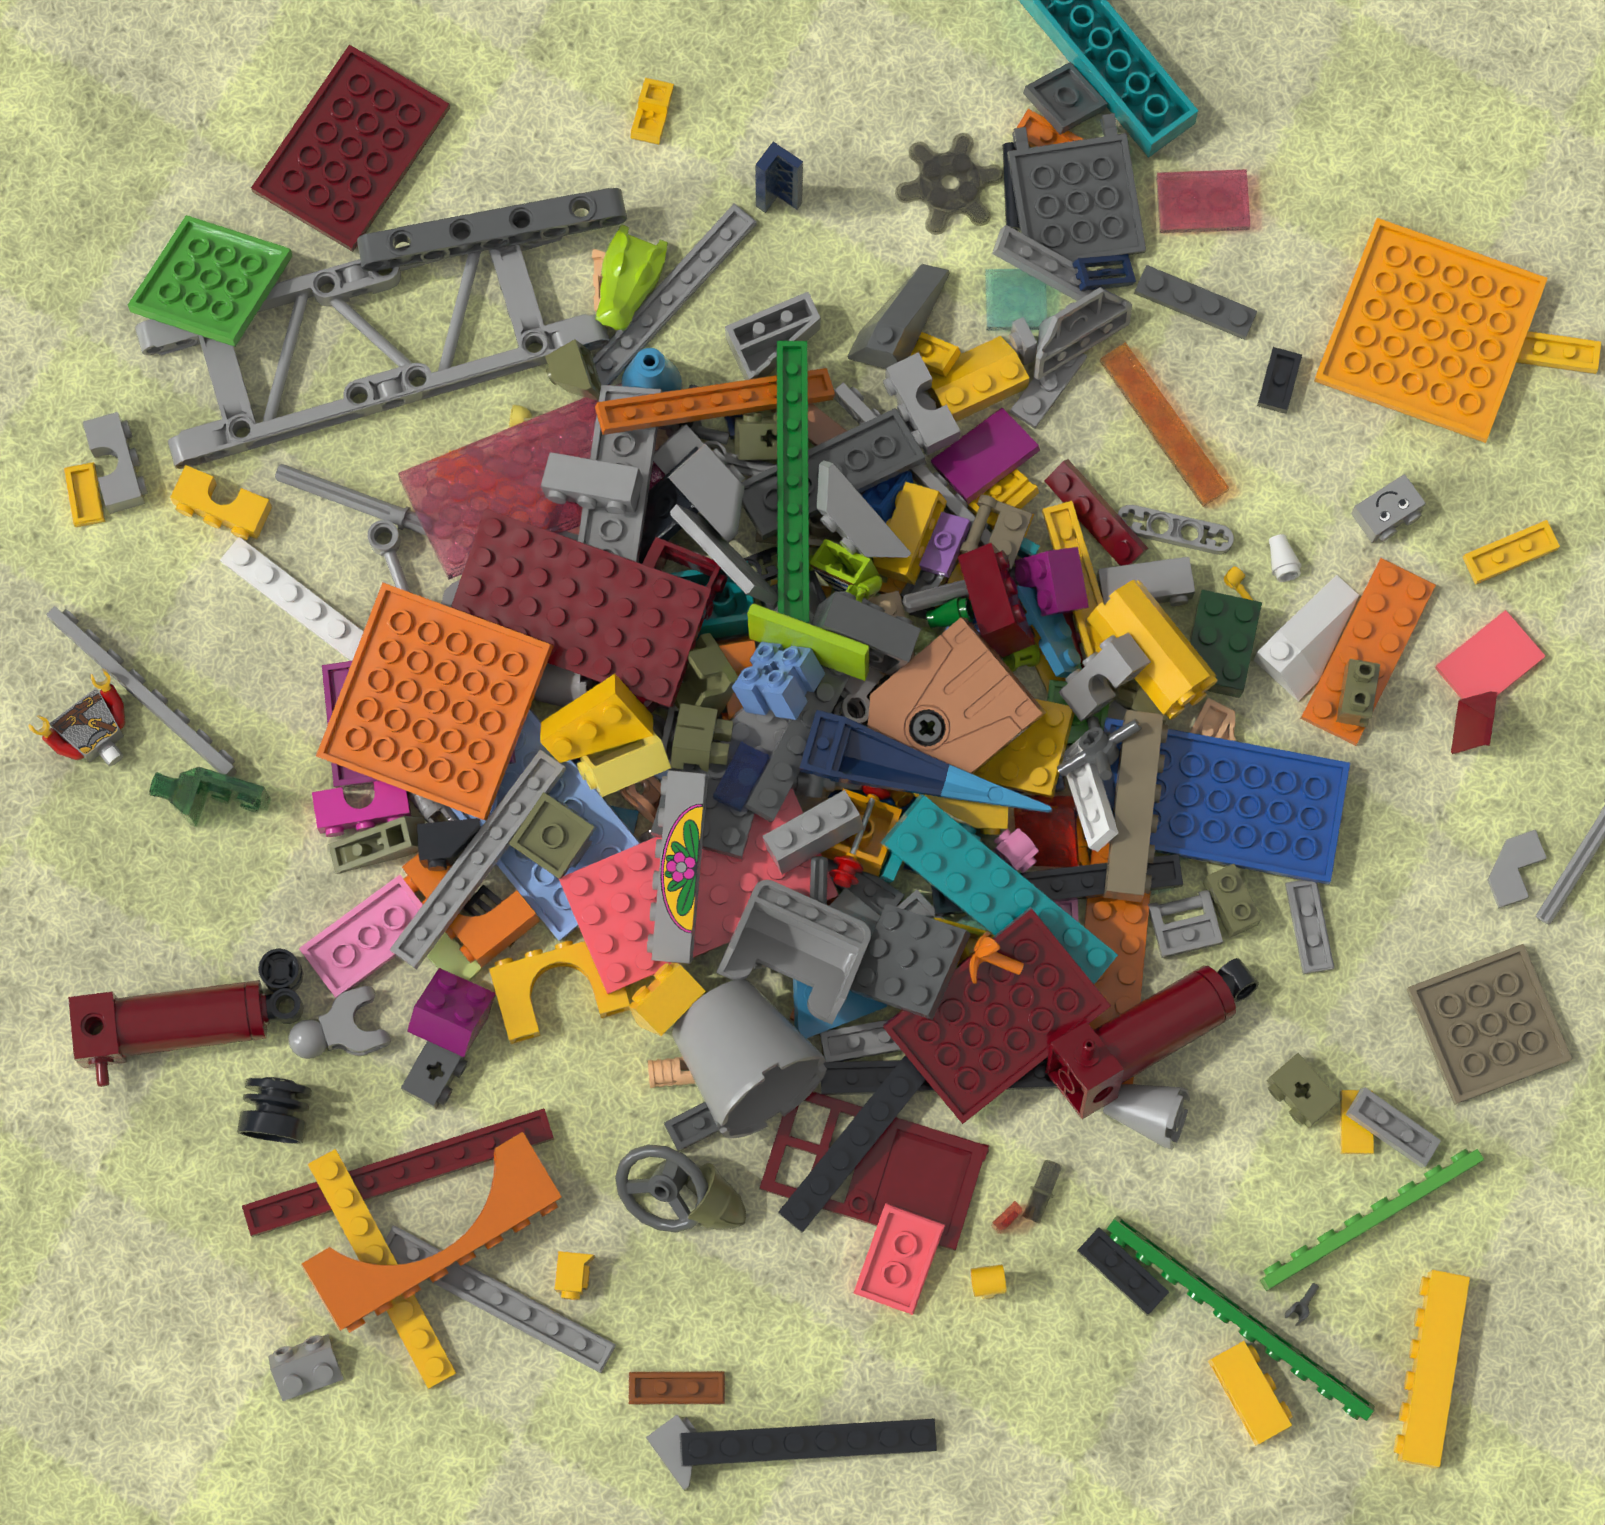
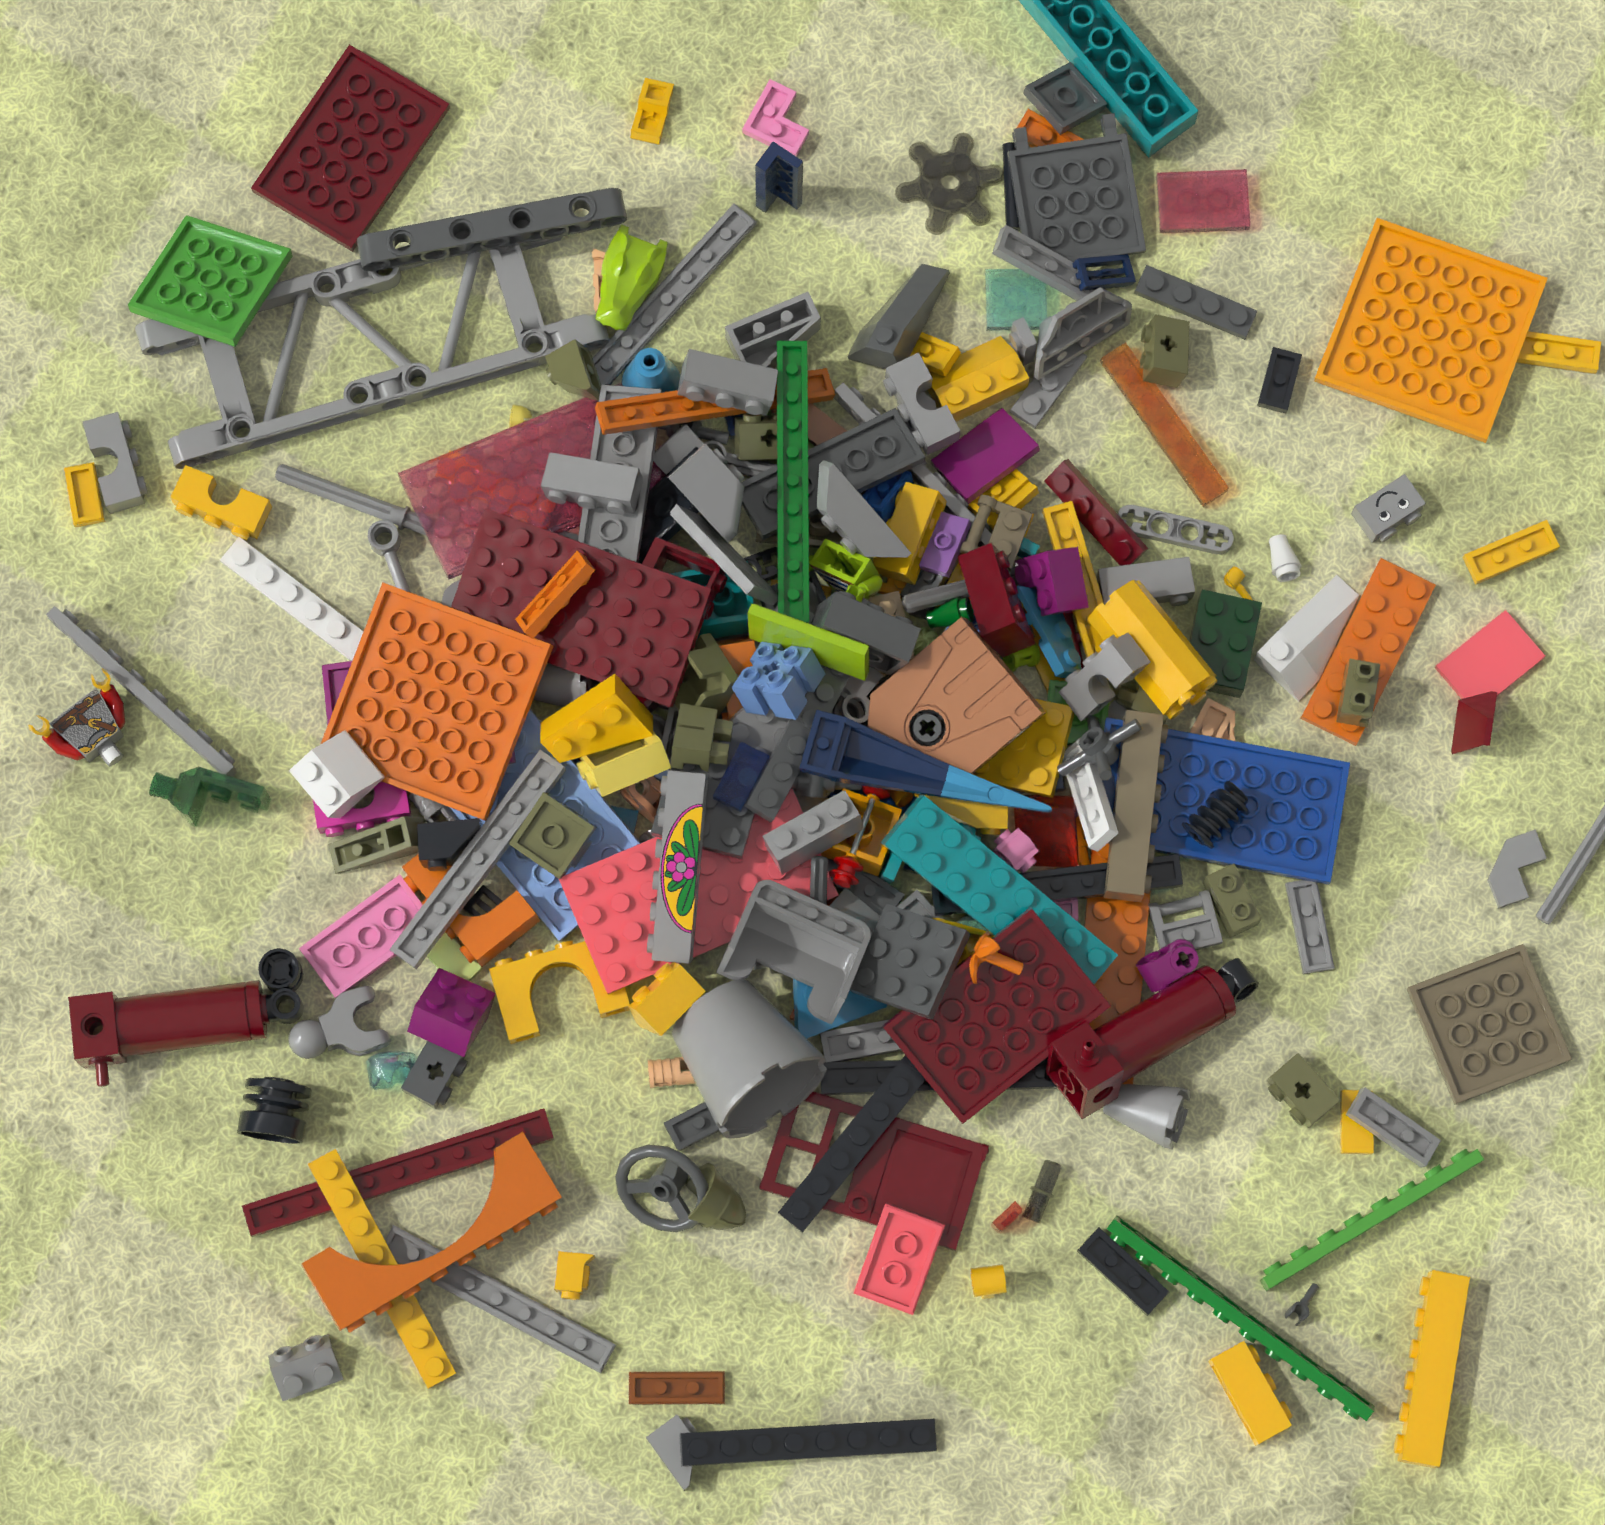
none -> white slope [289,730,385,818]
none -> clear light blue hair [365,1051,415,1090]
none -> orange plate [515,550,595,639]
none -> light grey brick [677,349,778,415]
none -> bright pink plate [742,79,809,157]
none -> magenta piece [1136,939,1199,992]
none -> olive brick [1140,314,1190,388]
none -> black piece [1182,781,1250,849]

